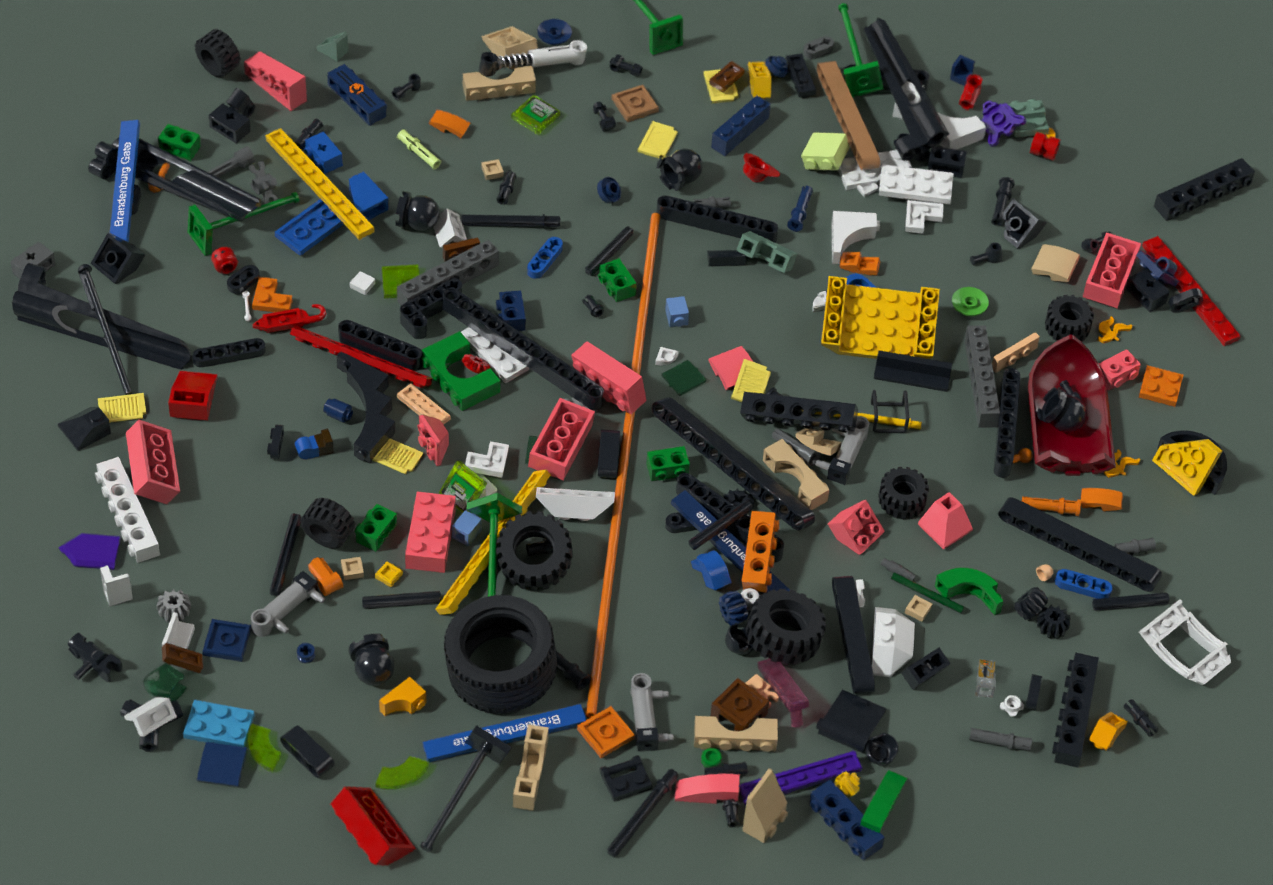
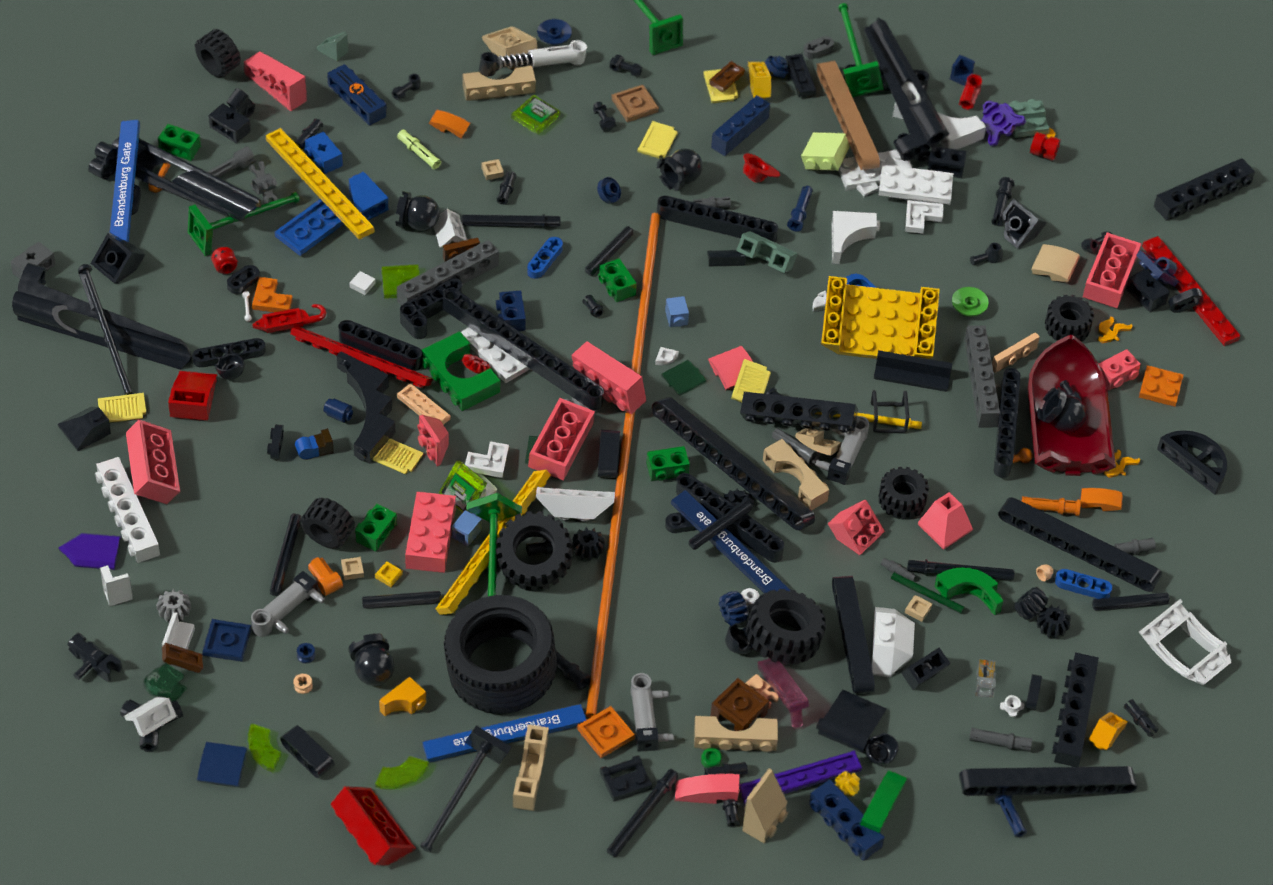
dark azure plate [183,700,255,747] -> none
blue brick [691,550,732,590] -> none
orange brick [742,511,779,592] -> none
orange slope [839,252,880,275] -> none
white tile [855,580,865,607] -> none
yellow plate [1152,439,1222,496] -> none
none -> black hair [214,354,245,380]
none -> light nougat bush [294,674,313,694]
none -> black gear [572,527,605,560]
none -> black axle [907,559,1015,580]
none -> black beam [959,766,1138,796]
none -> dark blue pin [994,796,1027,838]

